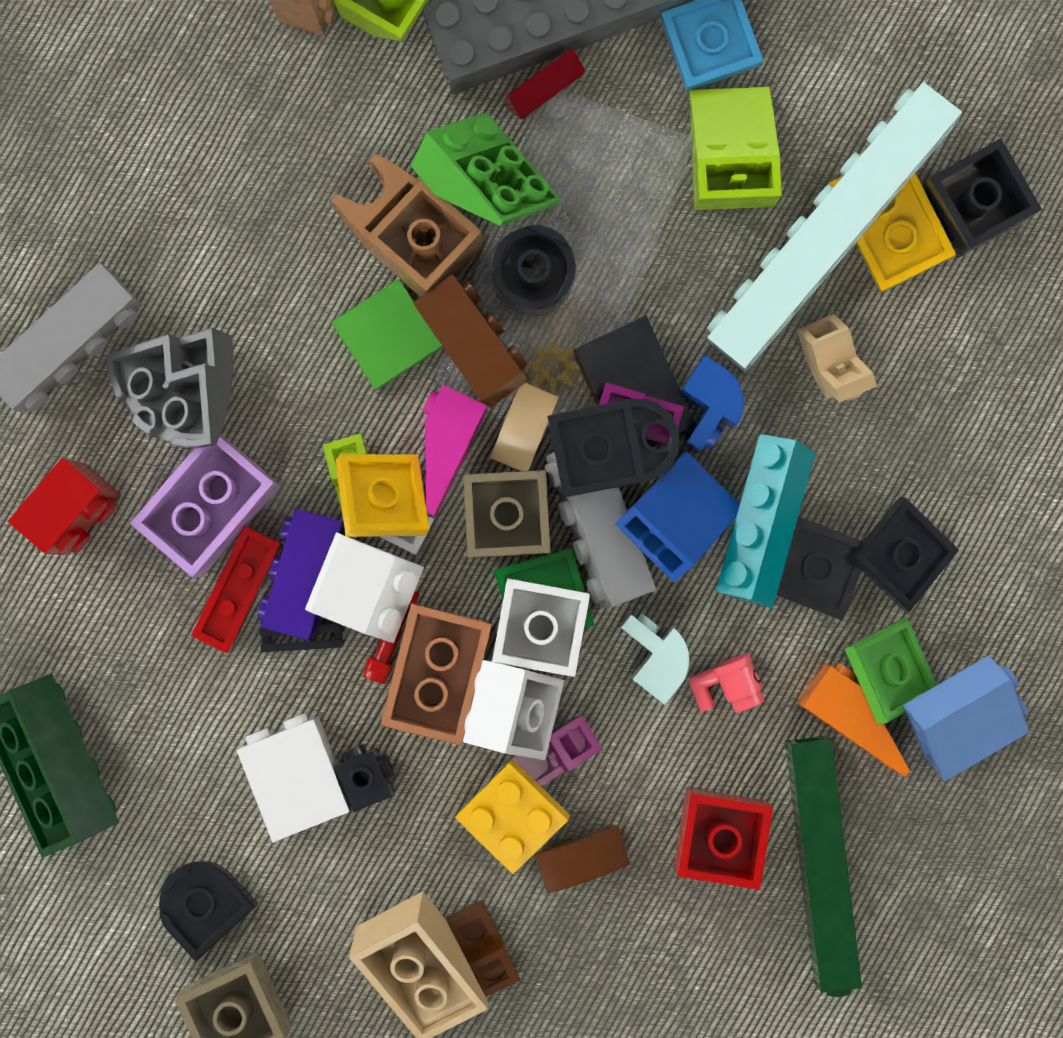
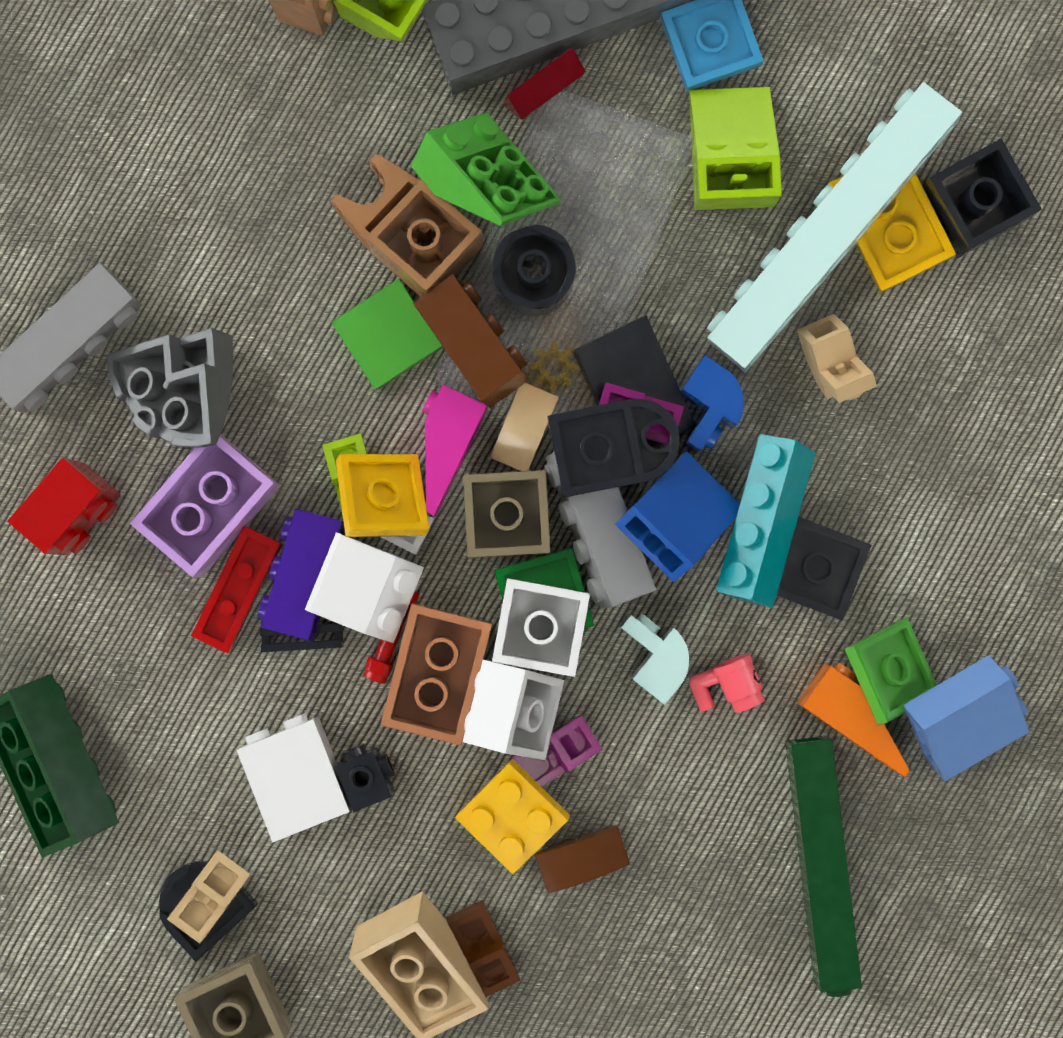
red brick [673,787,773,890] -> none
black tile [849,497,959,612] -> none
none -> tan slope [167,850,251,944]

